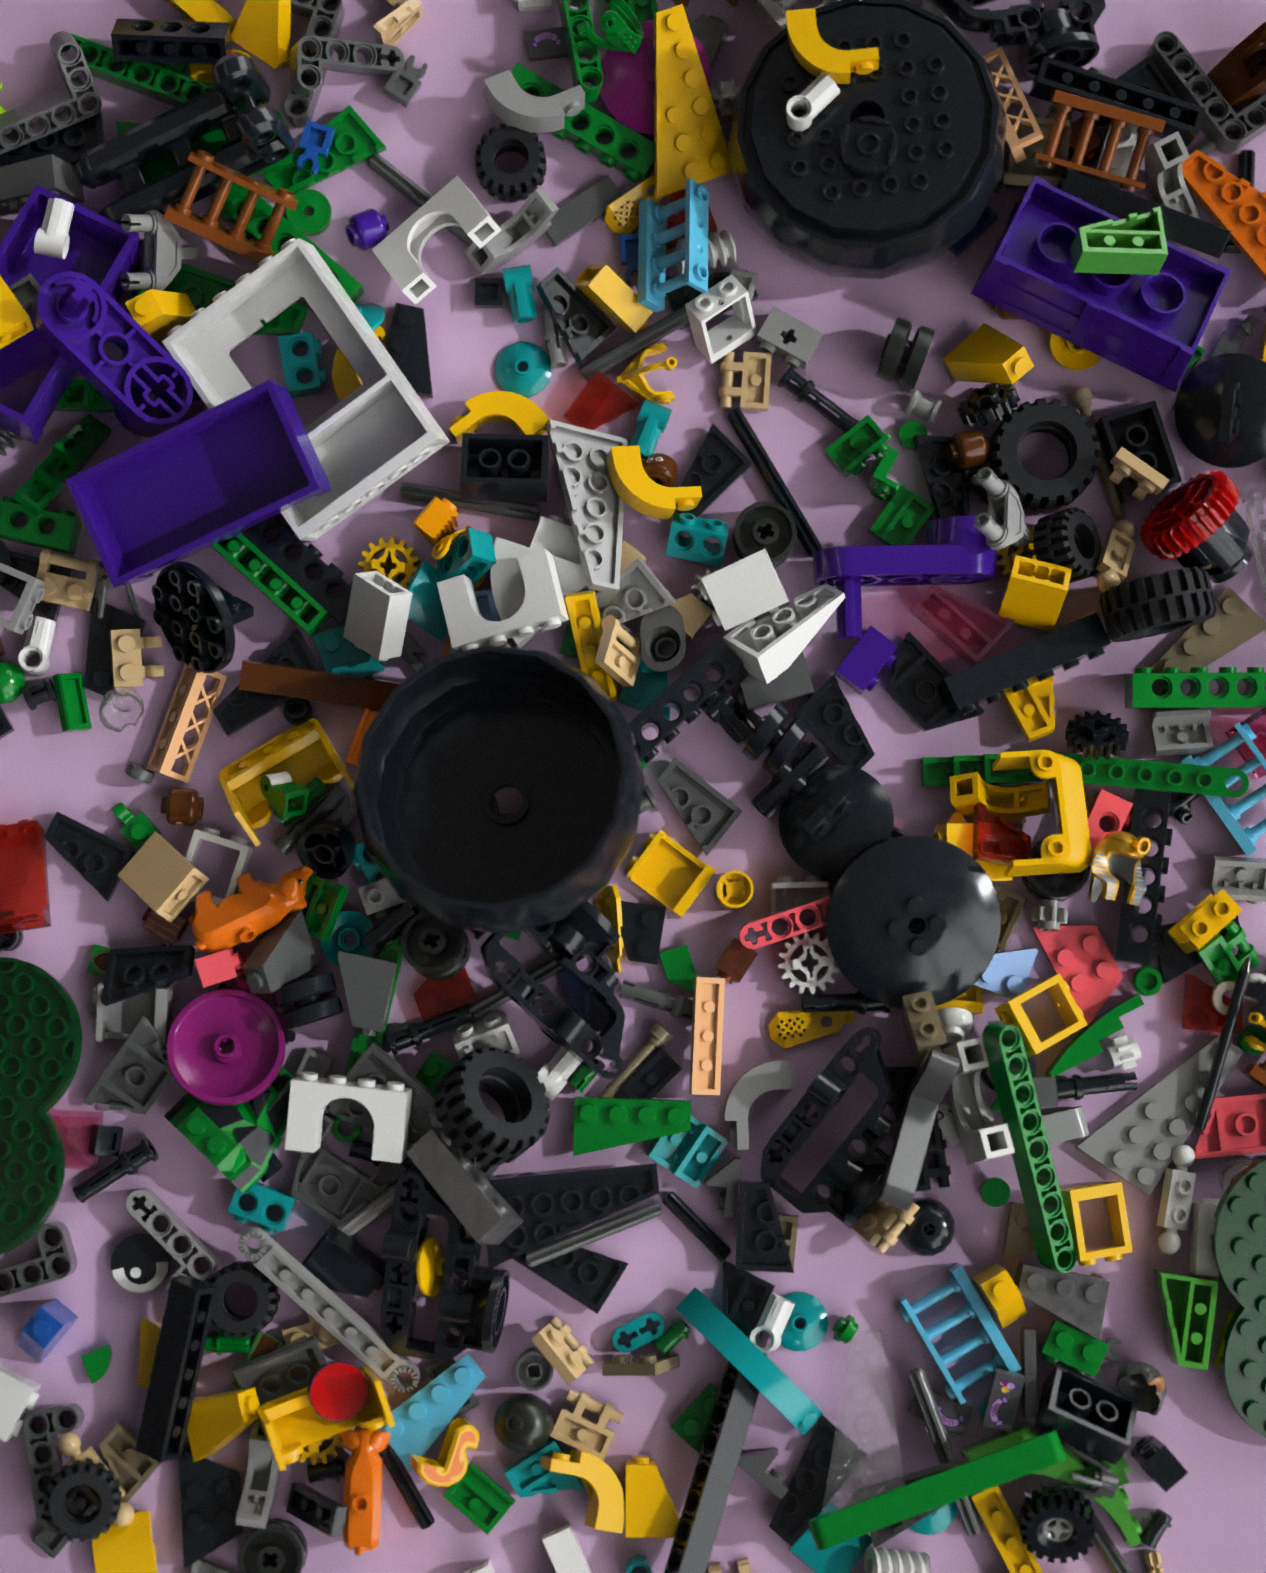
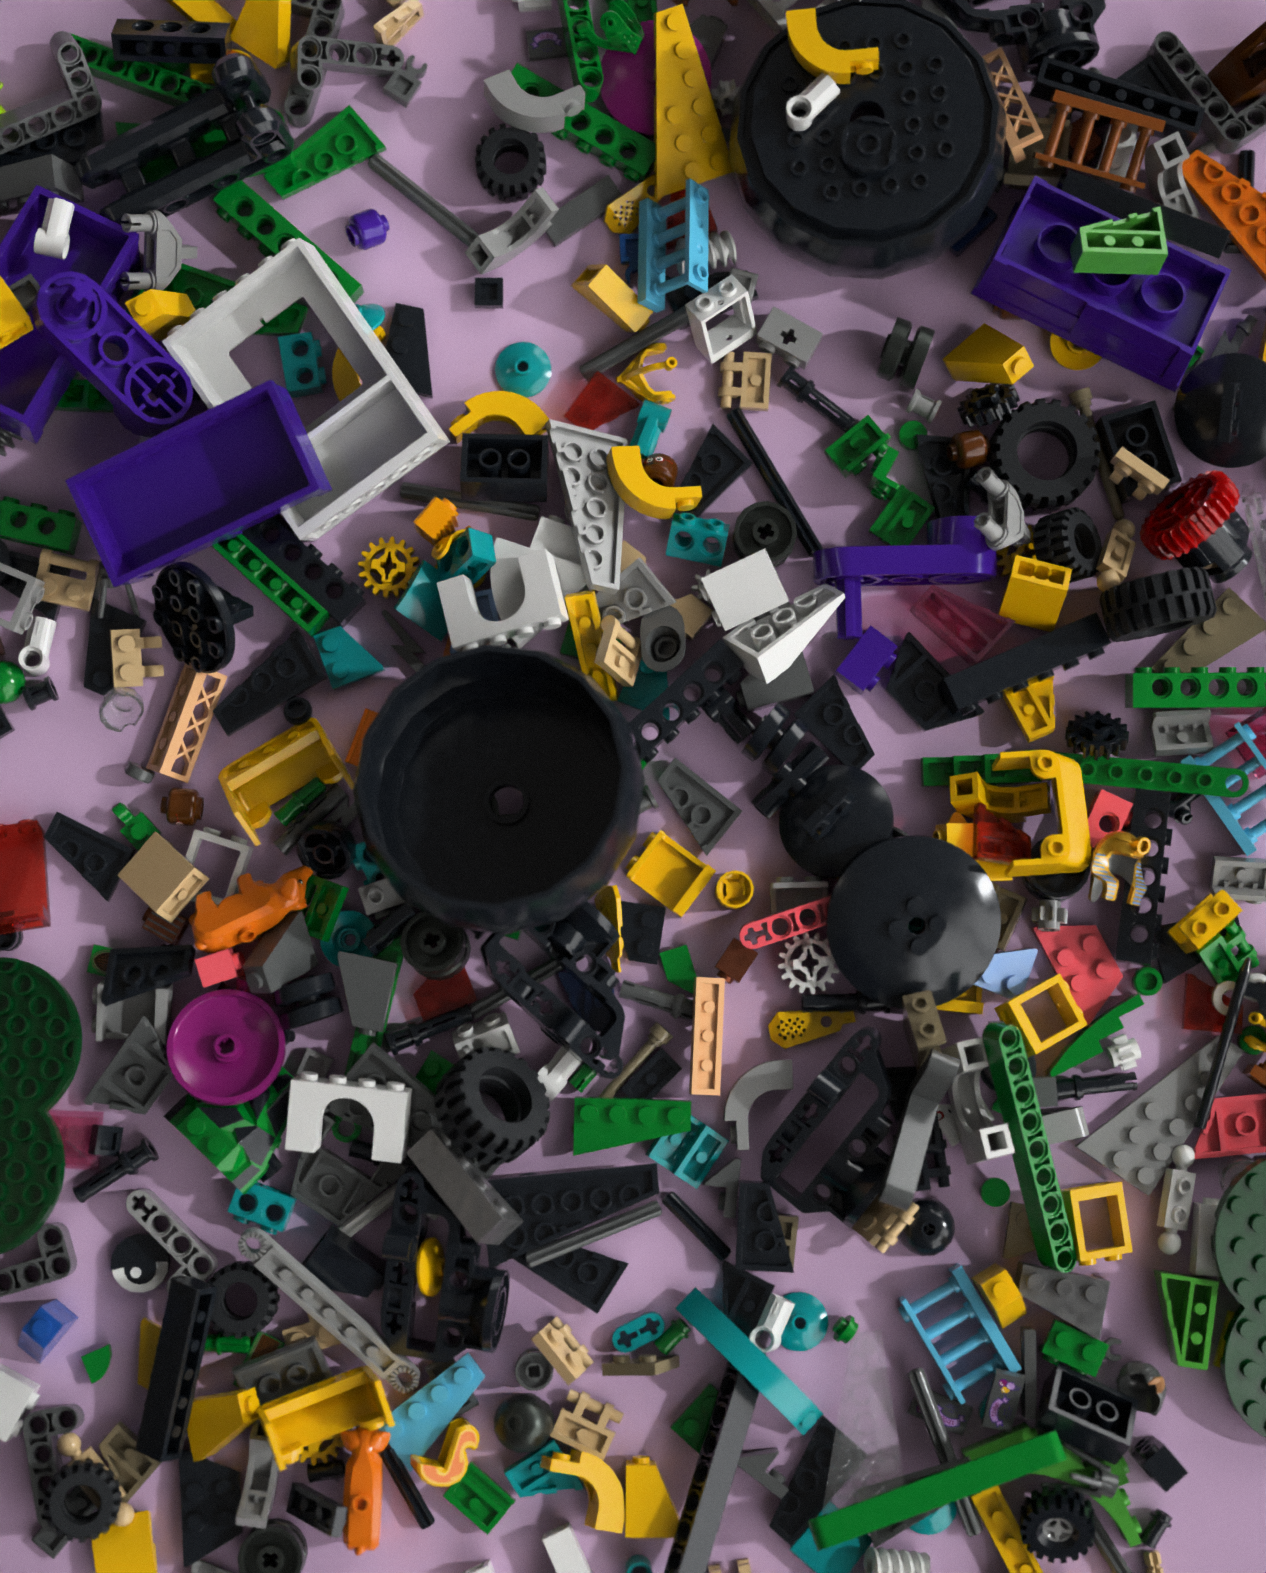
green slope [14,414,112,515] -> none
green tile [52,673,92,732] -> none
dark orange fence [163,150,299,263] -> none
reddish brown tile [238,660,401,710] -> none
green leg [260,771,309,818] -> none
green piece [286,189,332,236] -> none
blue plate [297,120,335,175] -> none
red tile [308,1360,368,1422] -> none
white brick [343,571,412,661] -> none
white arch [372,175,502,305] -> none
teal piece [503,264,537,324] -> none
black wing [536,267,617,365] -> none
light grey pin [543,309,568,368] -> none
white piece [937,1007,974,1044] -> none

